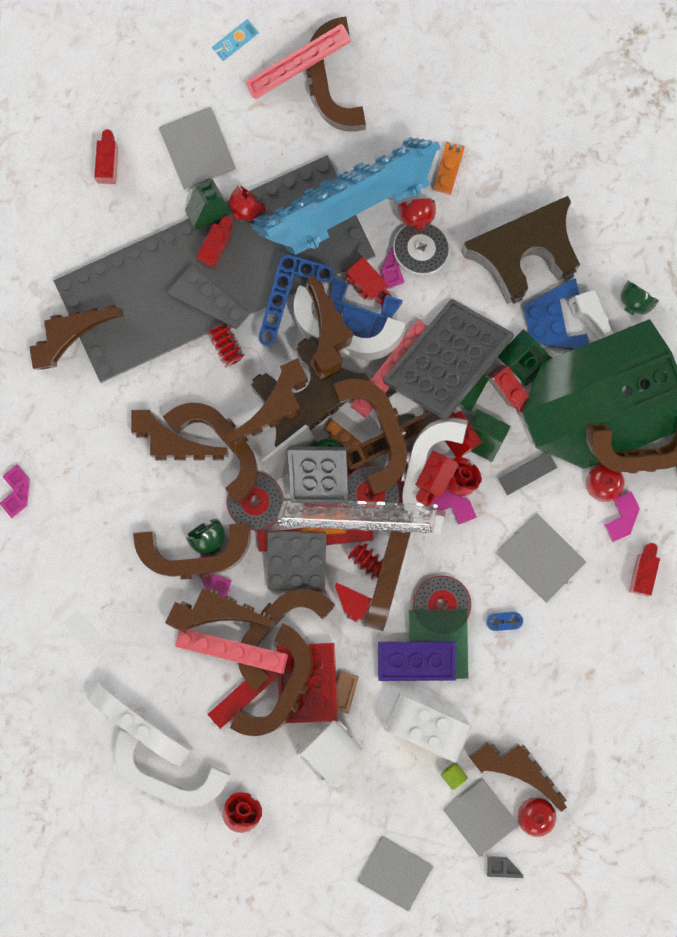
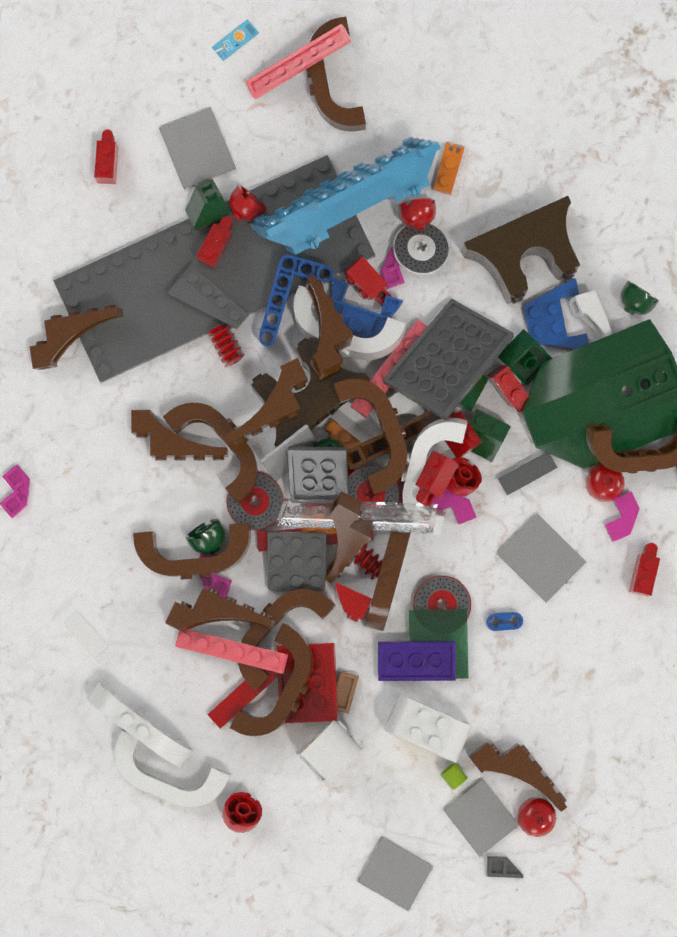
none -> reddish brown arch [325,491,373,583]

